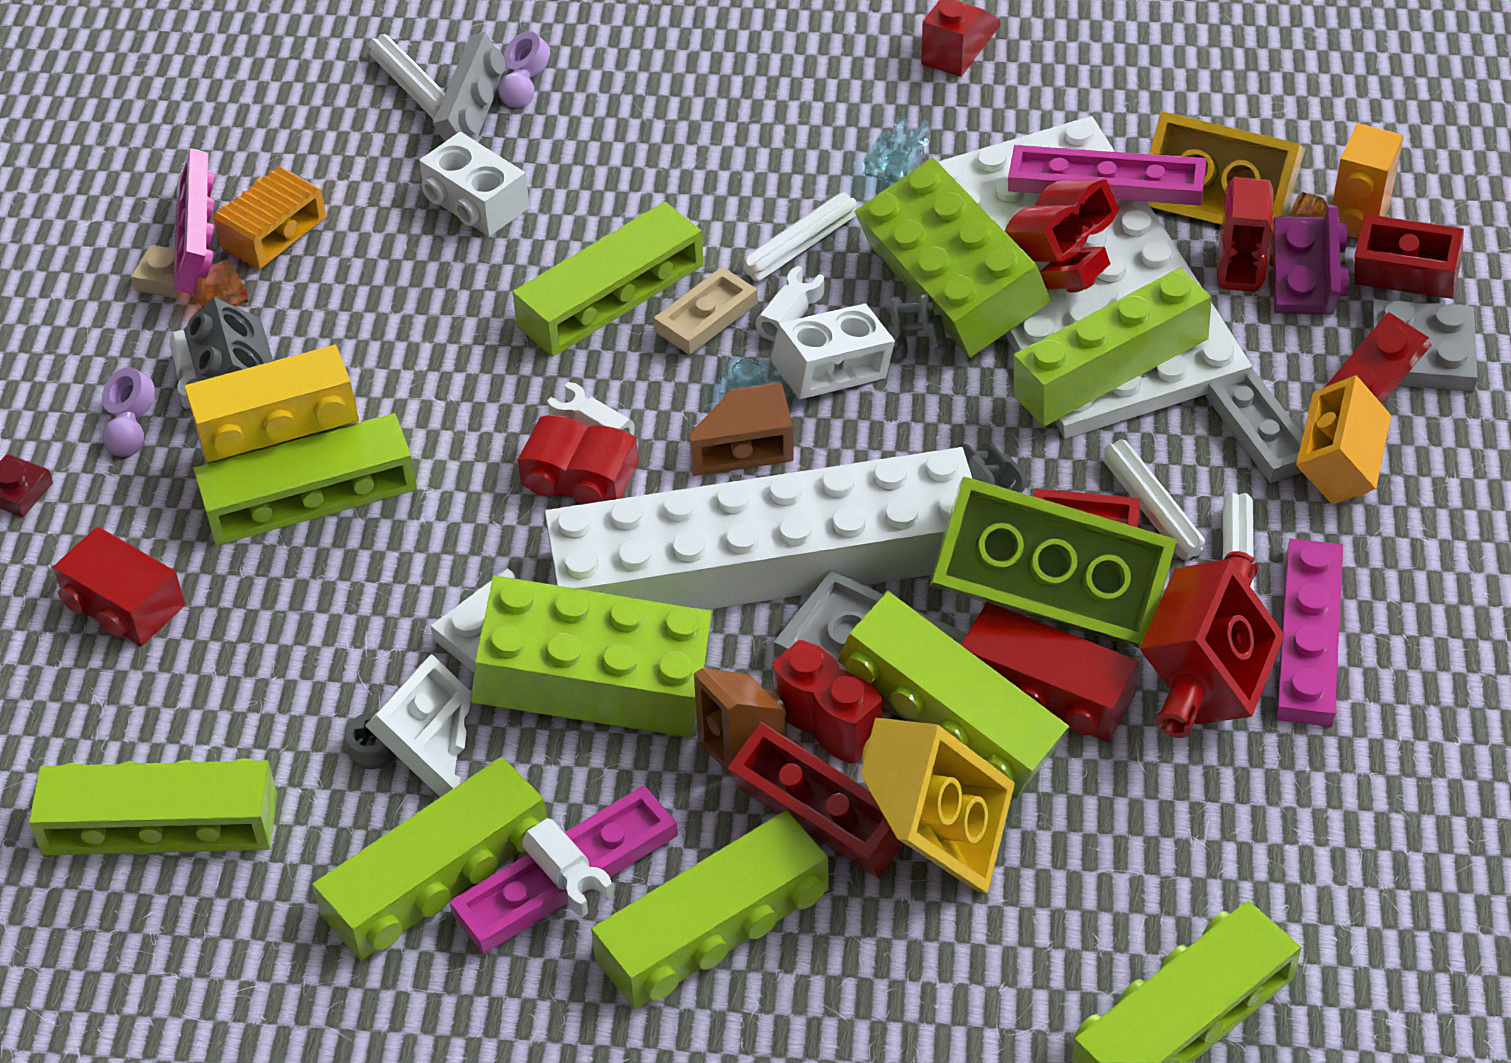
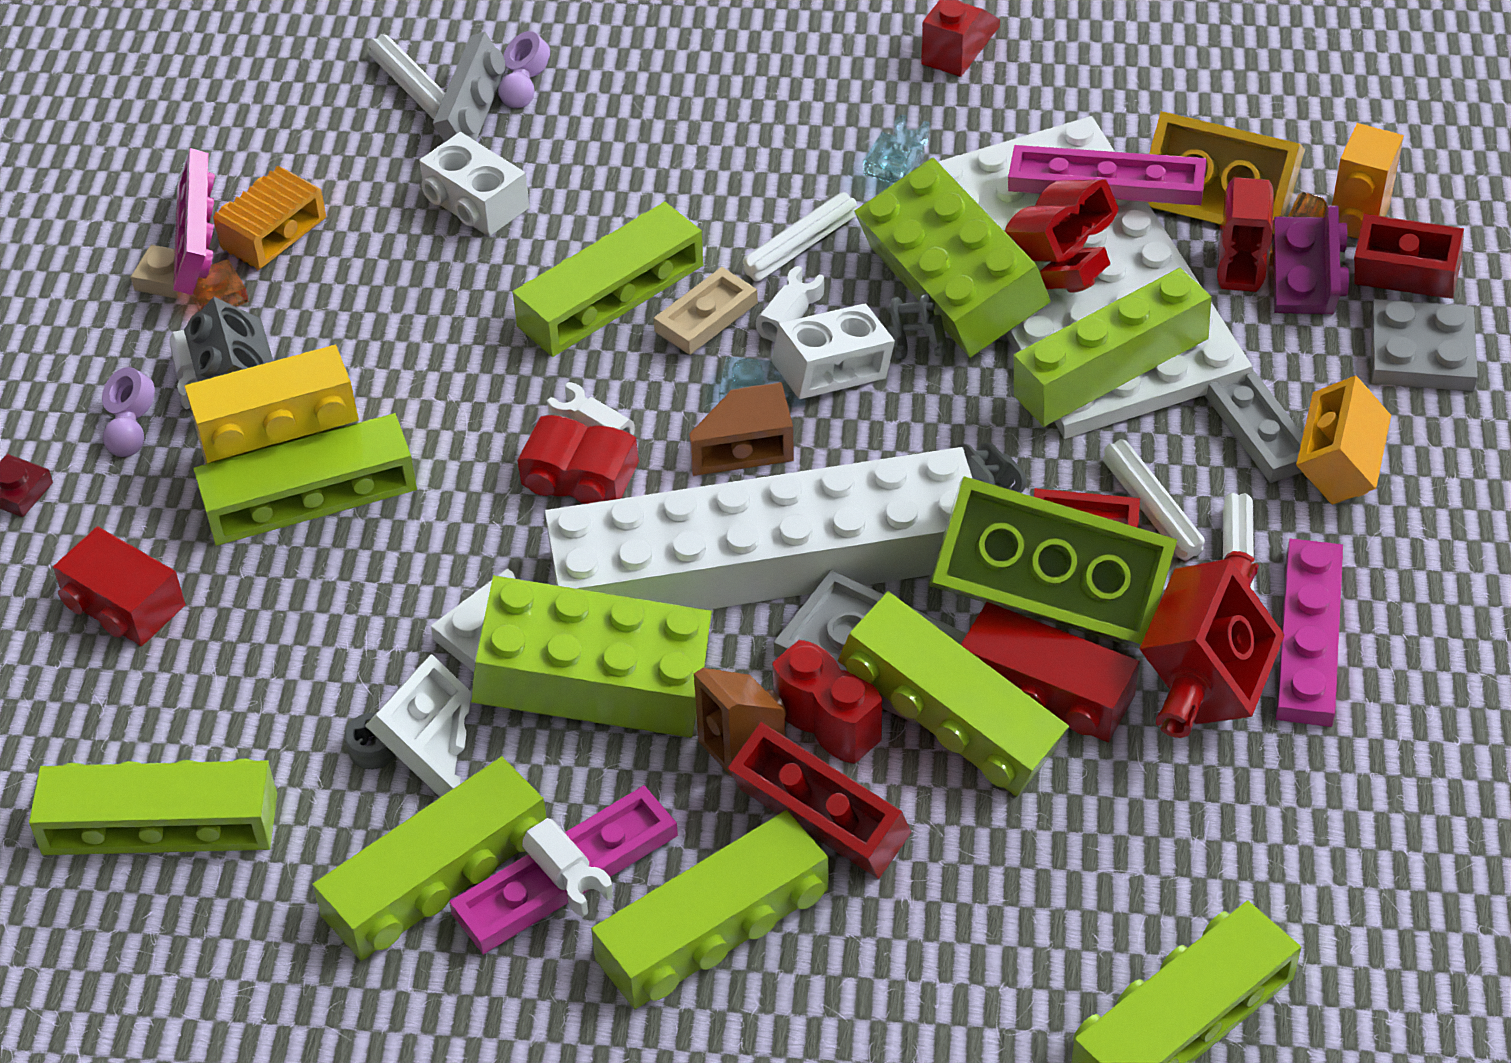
yellow slope [861,718,1015,894] -> none
red plate [1324,311,1431,404] -> none

